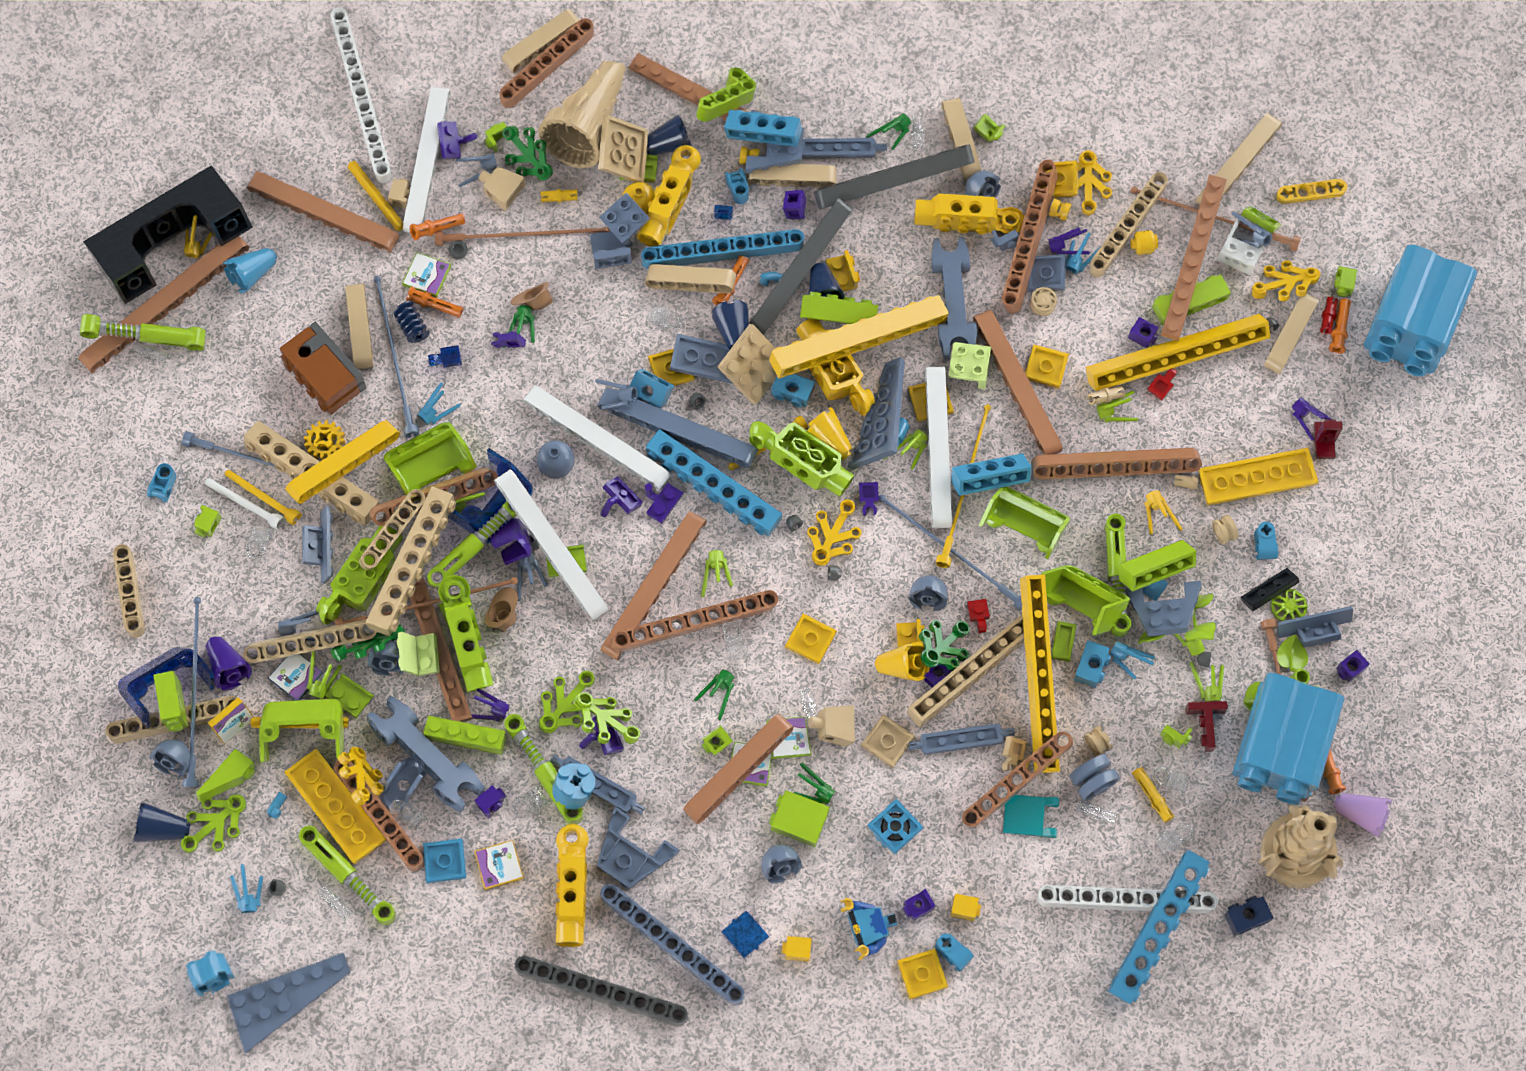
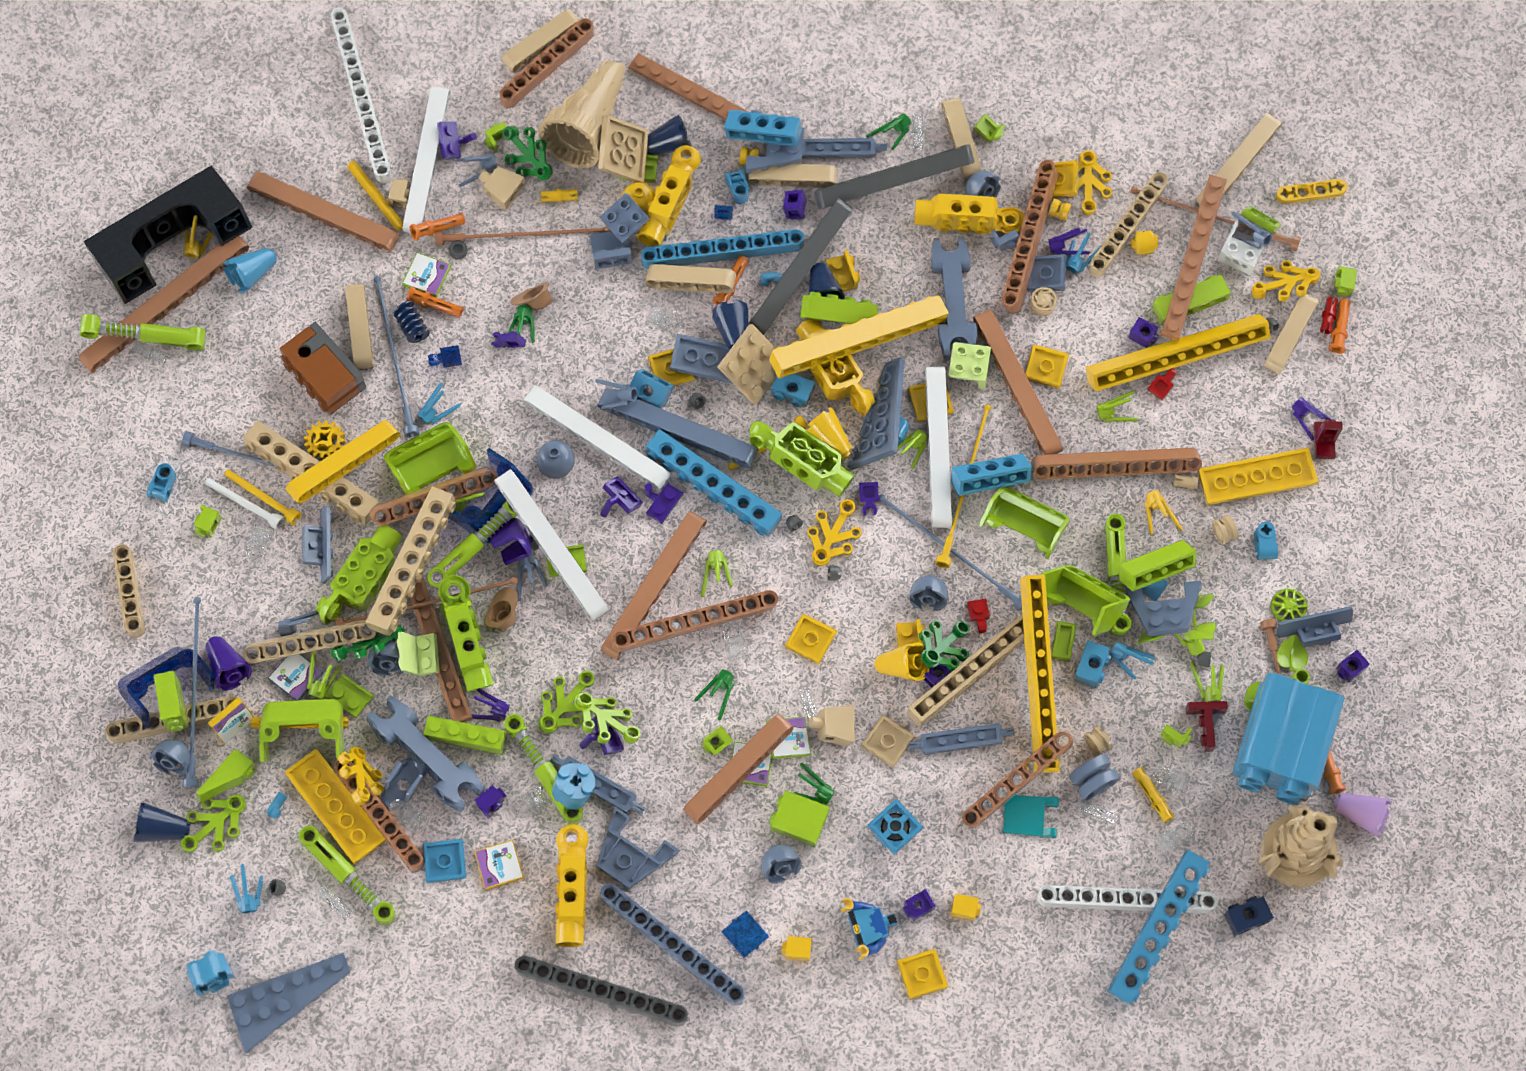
tan beam [359,489,425,570] -> none
lime beam [696,67,756,122] -> none
dark azure piece [935,933,974,972] -> none
tan plate [1002,736,1027,772] -> none
tan pin [1087,386,1125,405] -> none
black tile [1241,568,1299,611] -> none
dark azure brick [1363,244,1477,377] -> none

